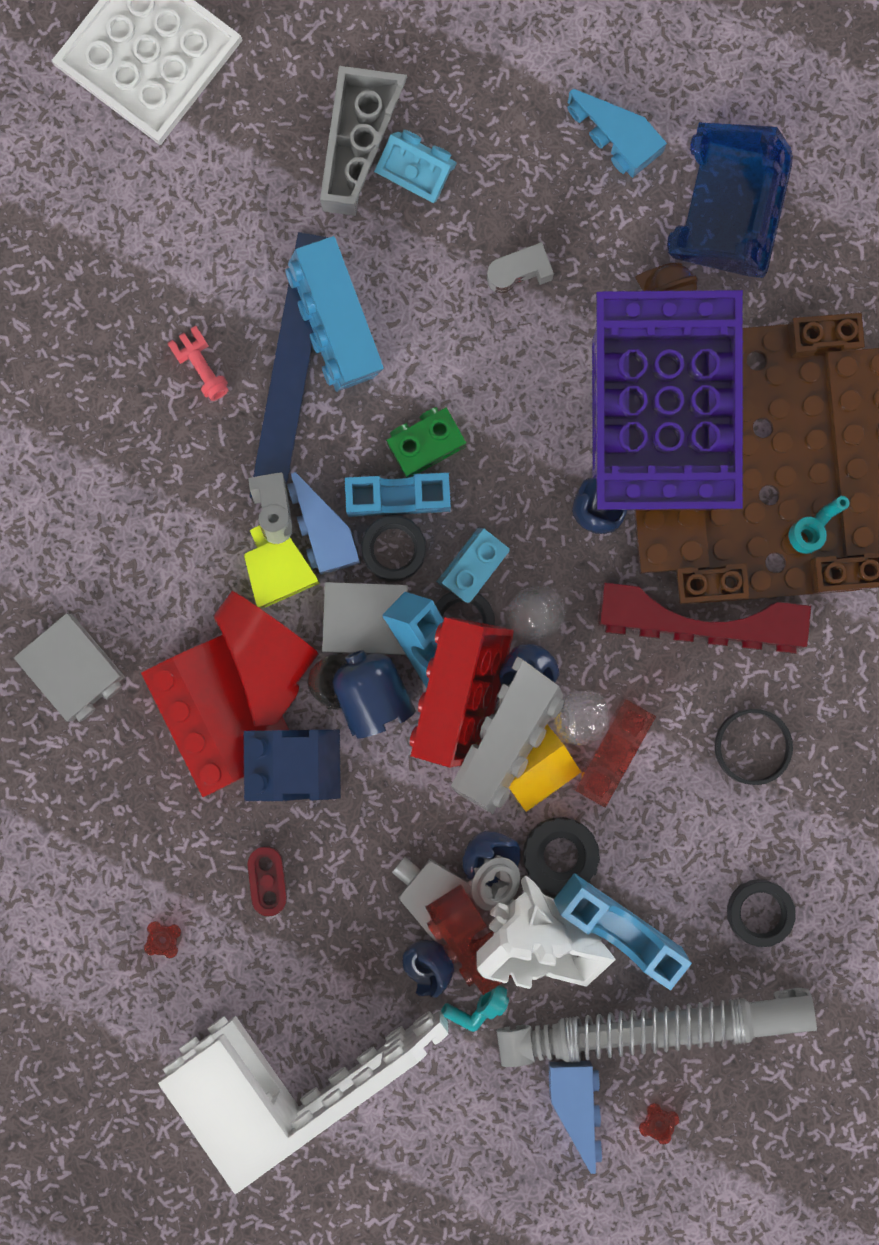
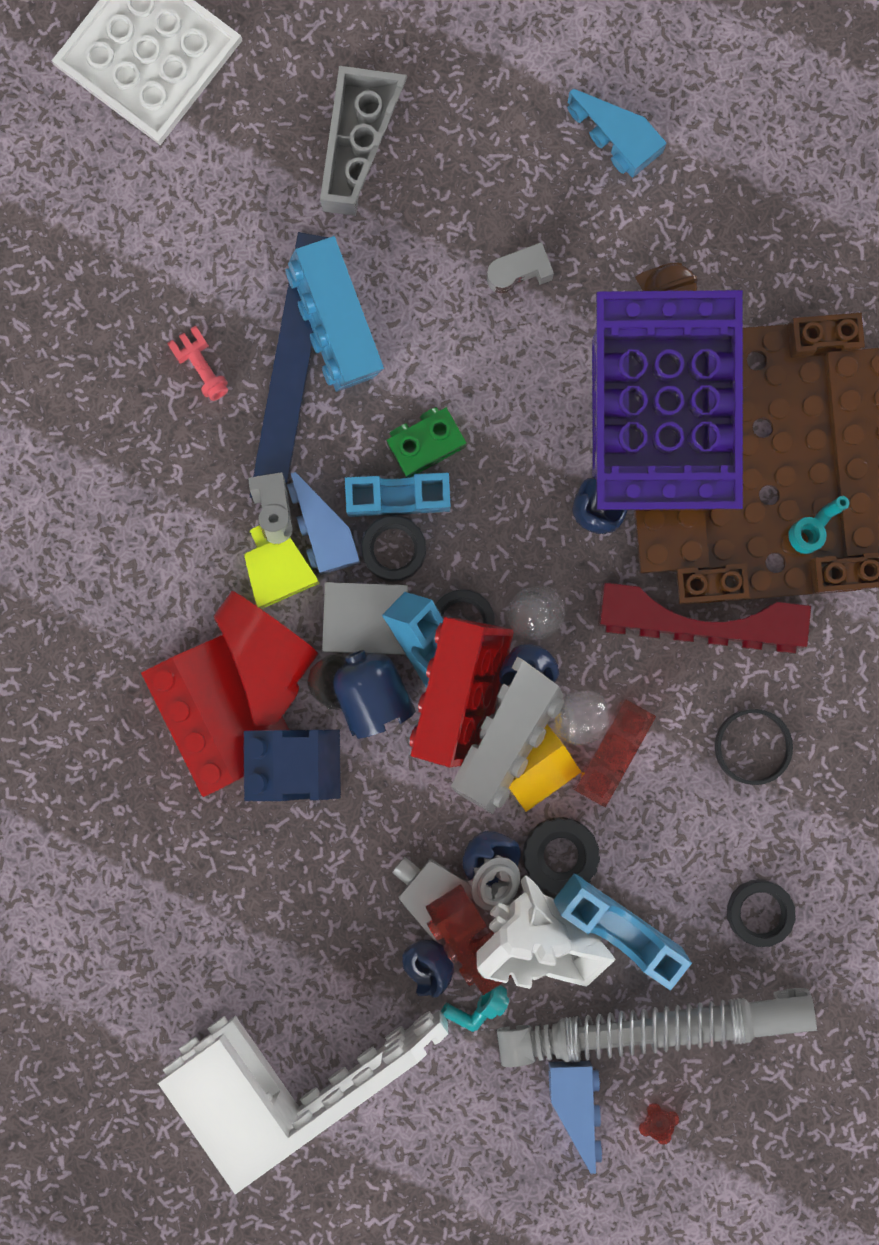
light grey brick [14,613,125,722] -> none
clear red plate [144,921,181,959] -> none
dark red plate [248,846,287,916] -> none
medium azure bracket [374,130,457,203] -> none
medium azure bracket [436,528,509,603] -> none
clear blue windscreen [667,122,793,278] -> none

